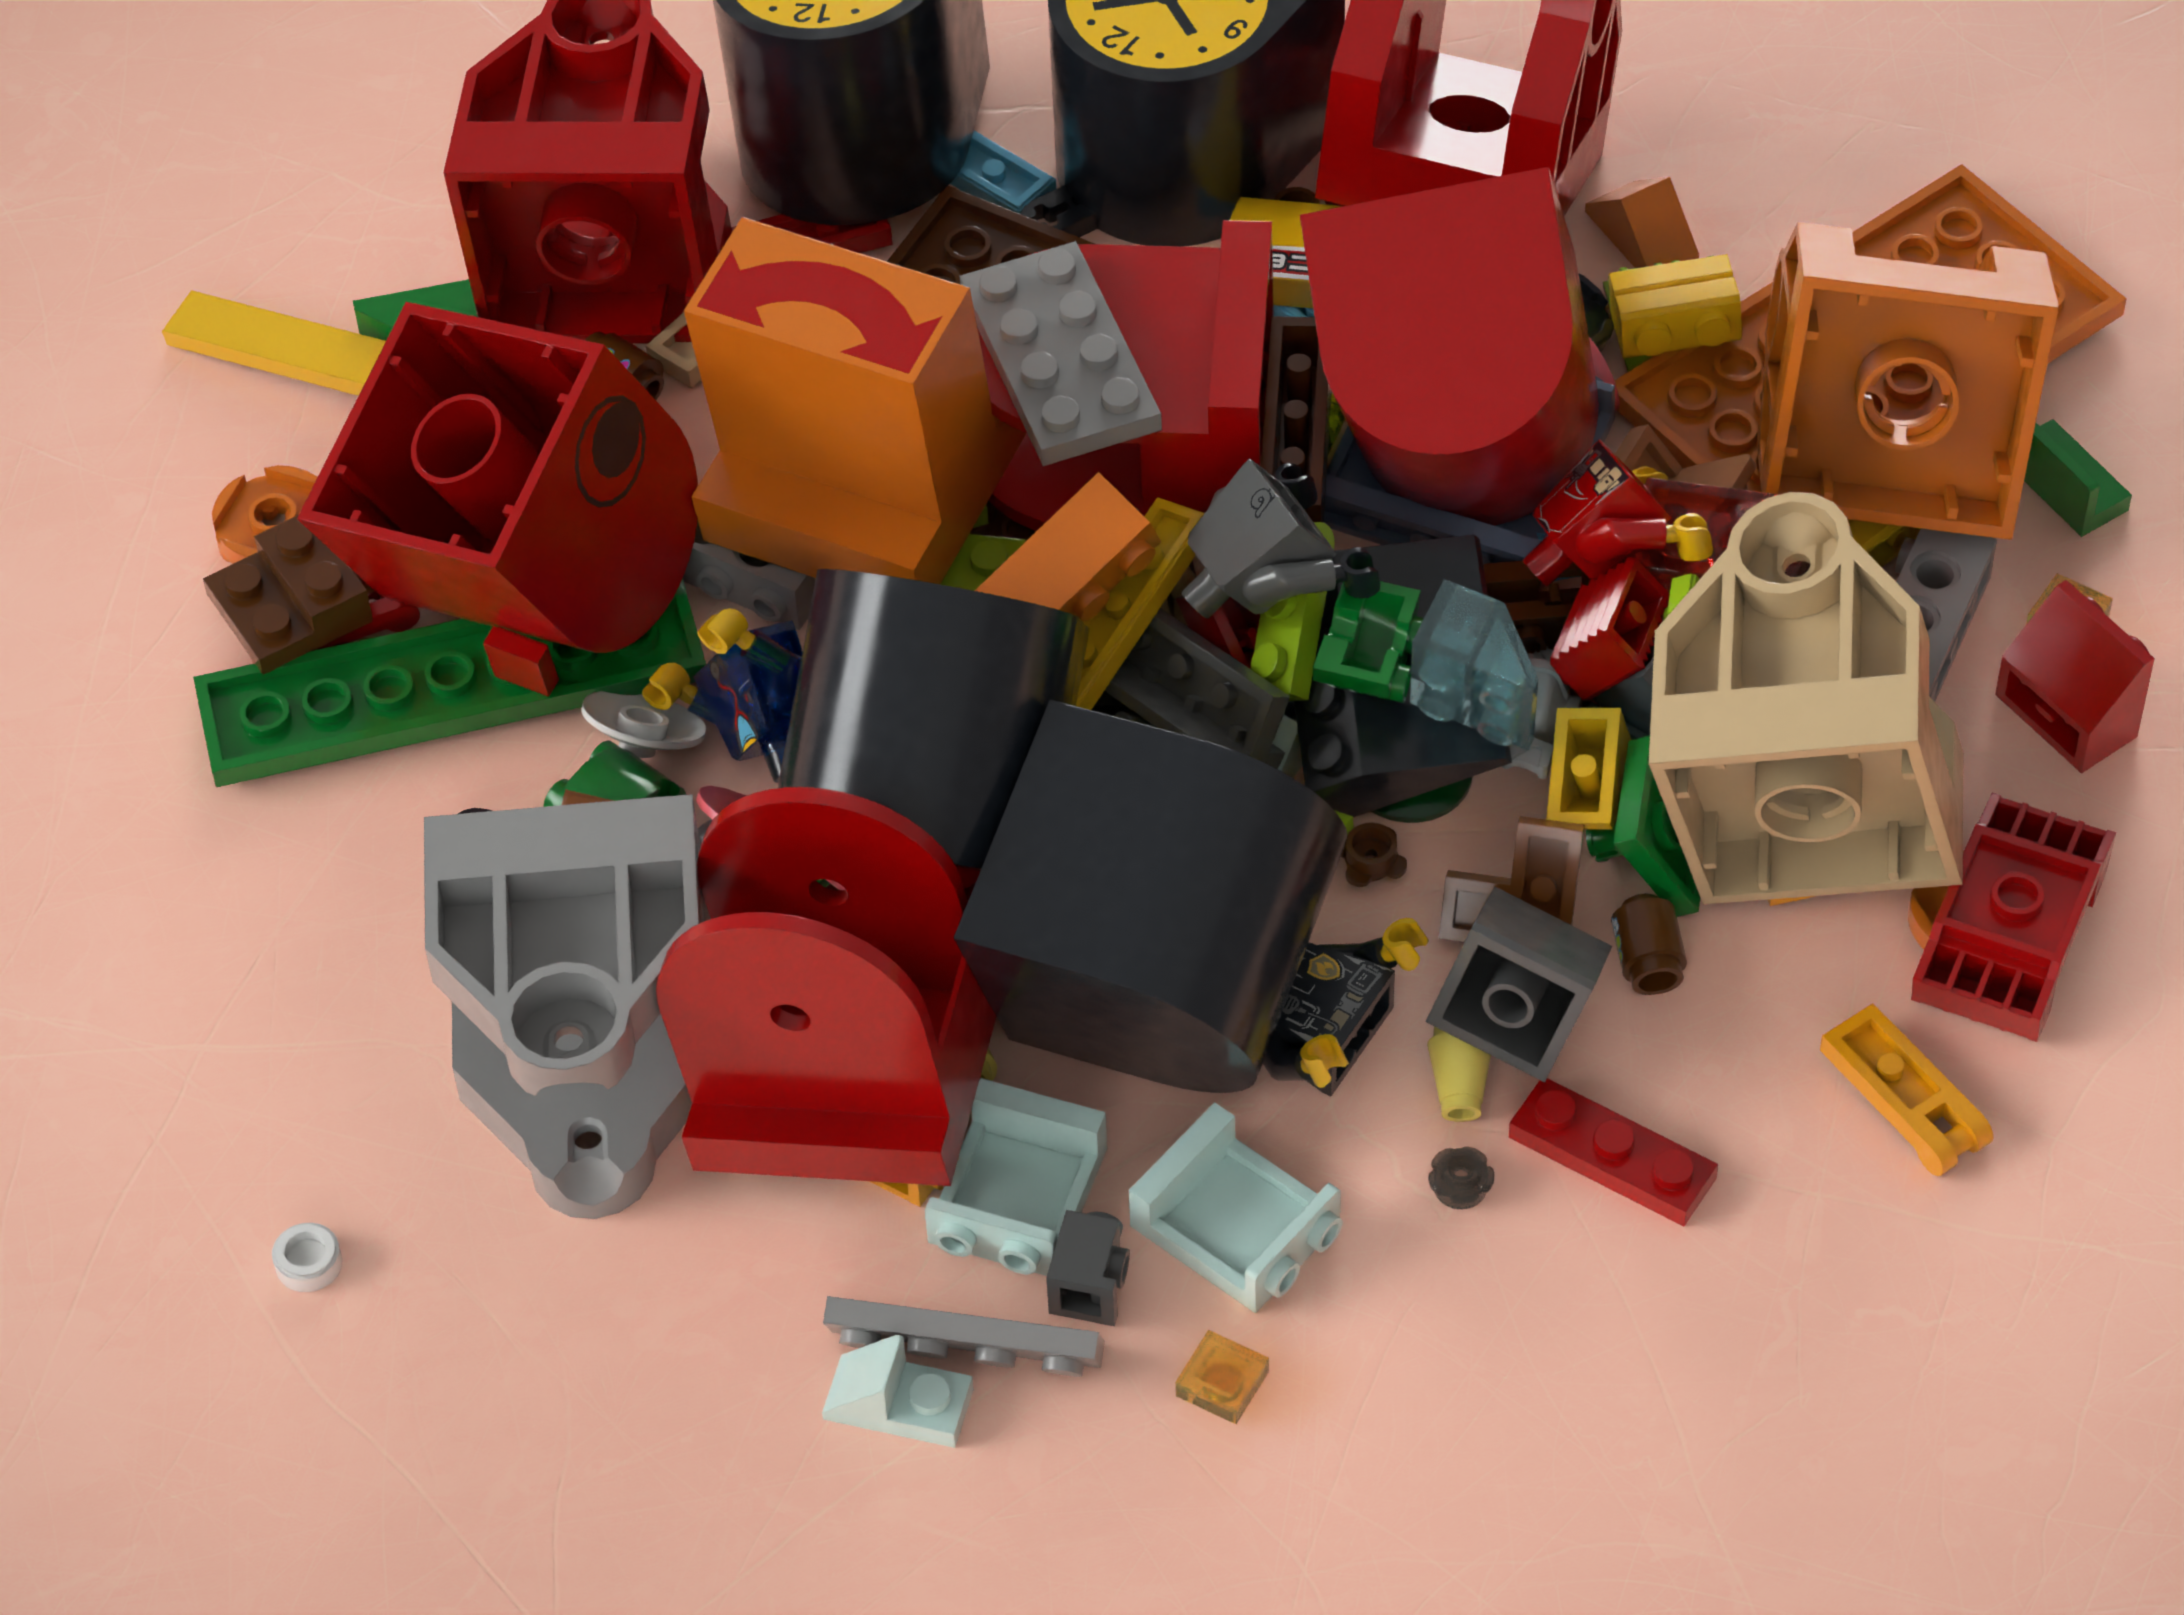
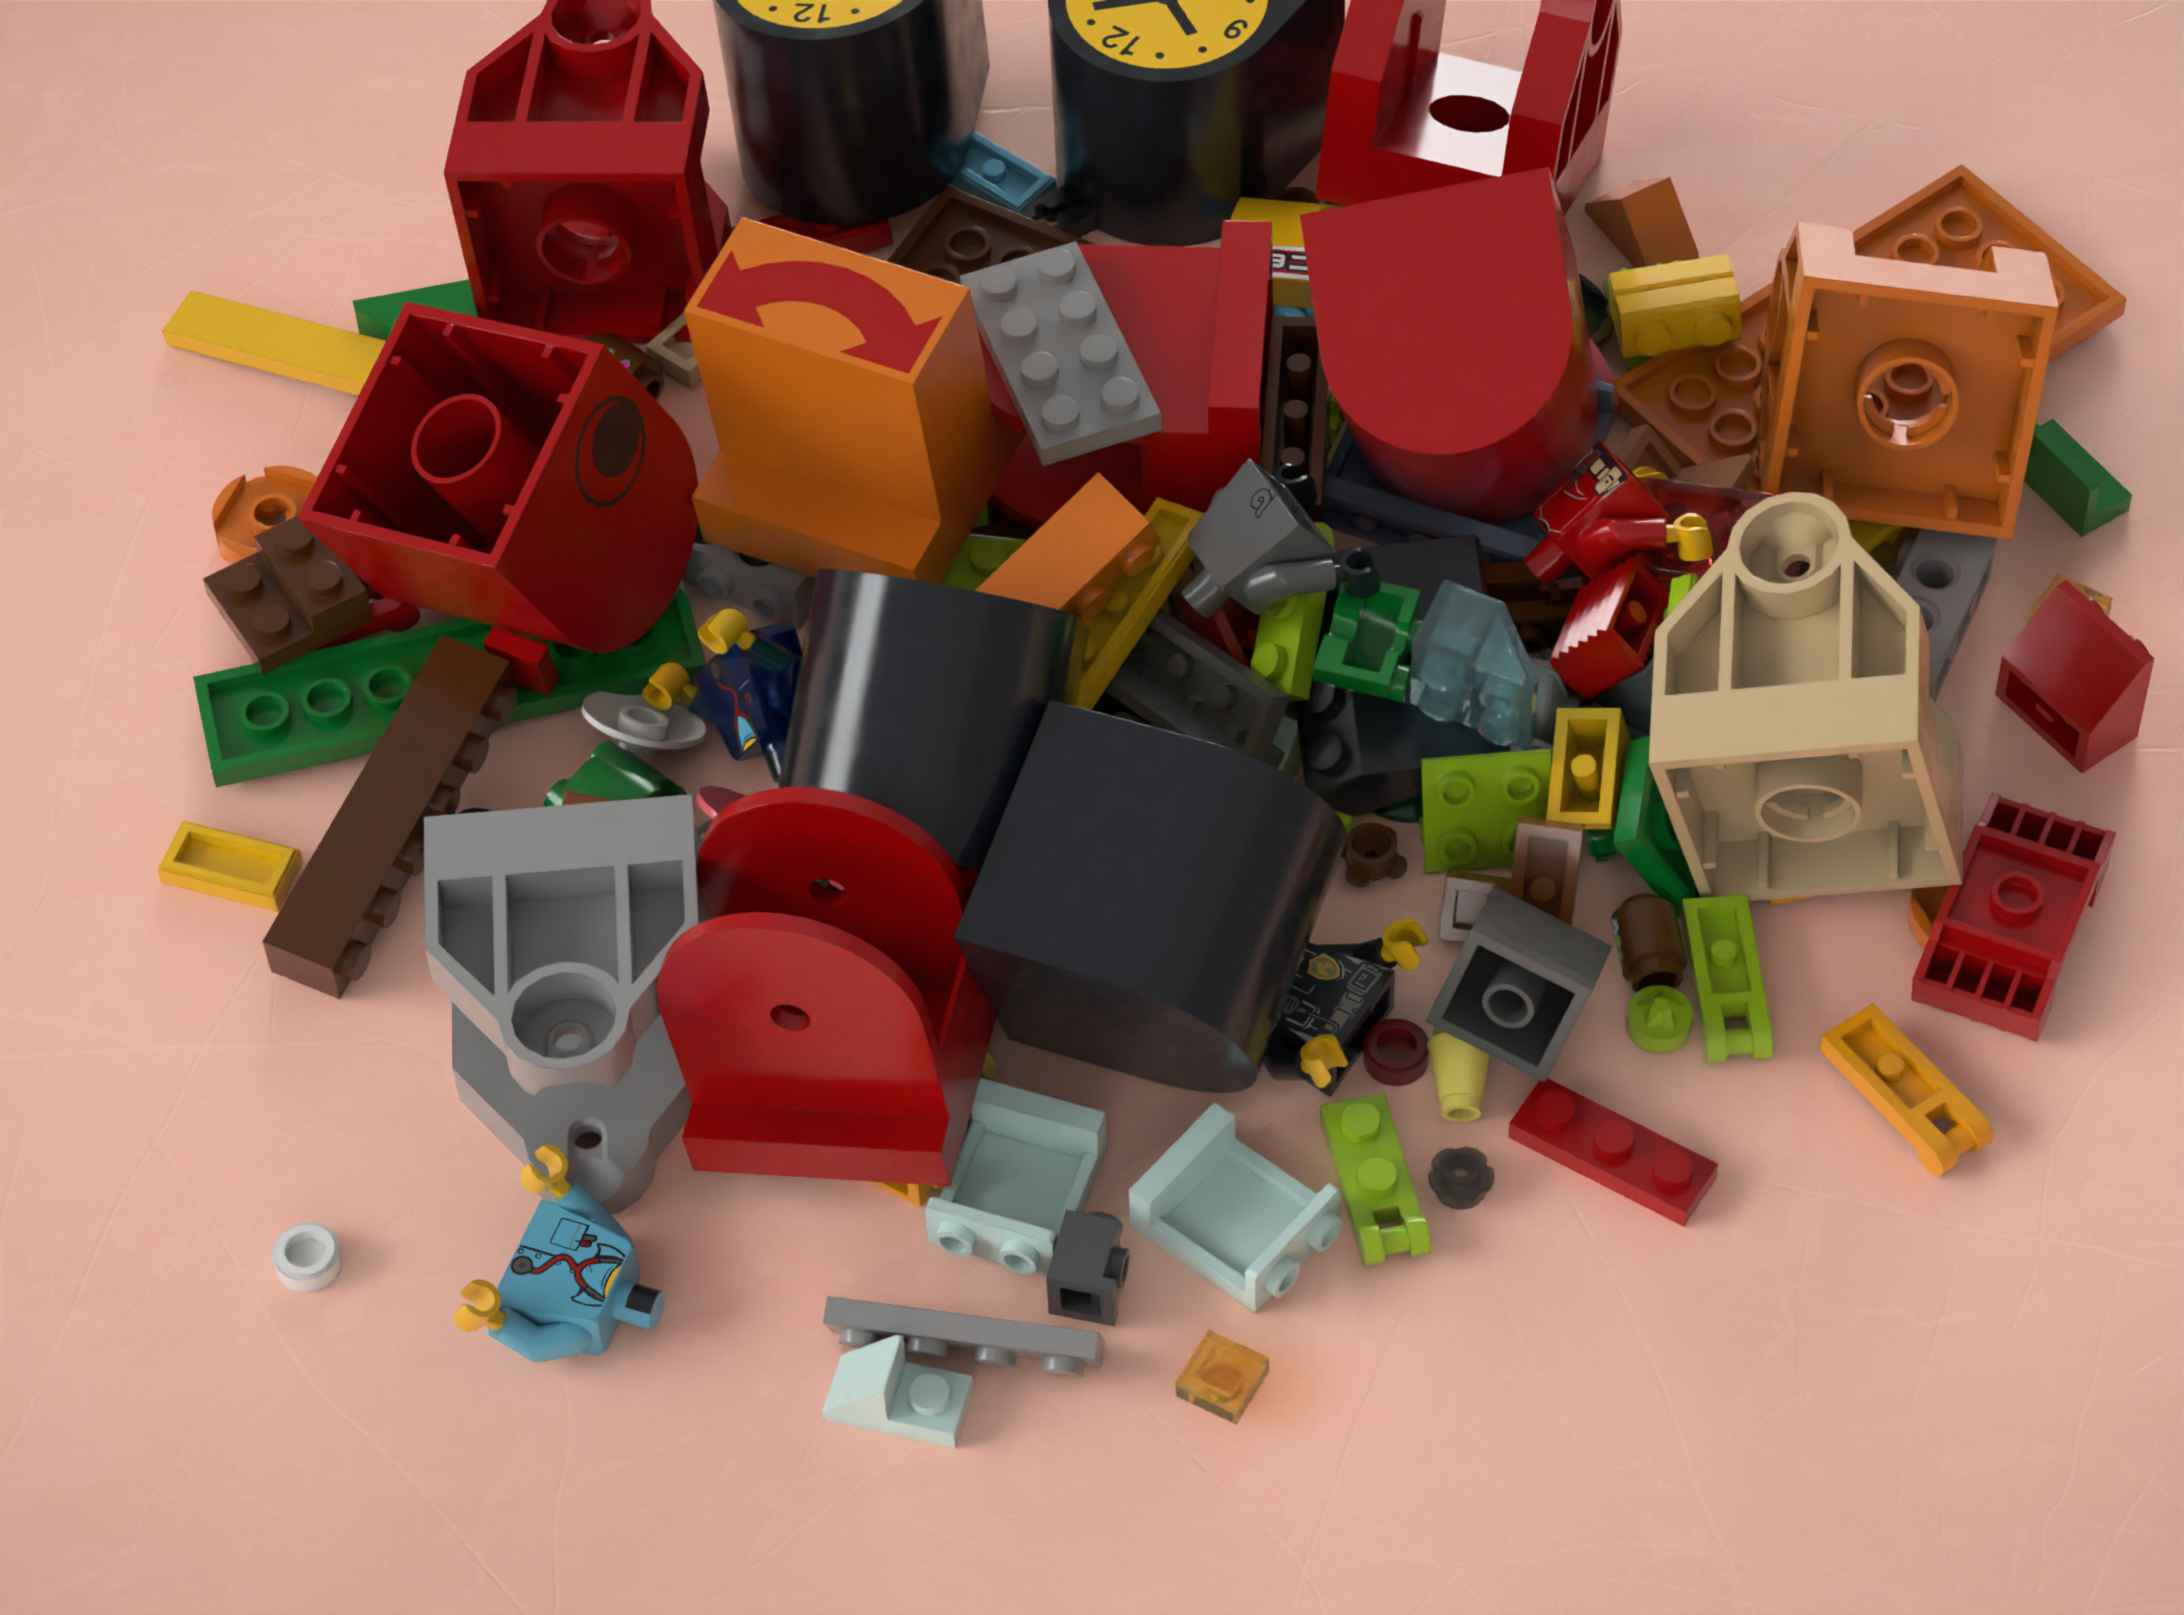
none -> yellow tile [157,821,303,912]
none -> reddish brown brick [262,634,518,999]
none -> medium azure torso [454,1145,665,1363]
none -> lime plate [1320,1092,1431,1266]
none -> dark red tile [1363,1019,1429,1086]
none -> lime hinge [1419,749,1551,873]
none -> lime tile [1626,985,1693,1053]
none -> lime plate [1681,894,1774,1063]

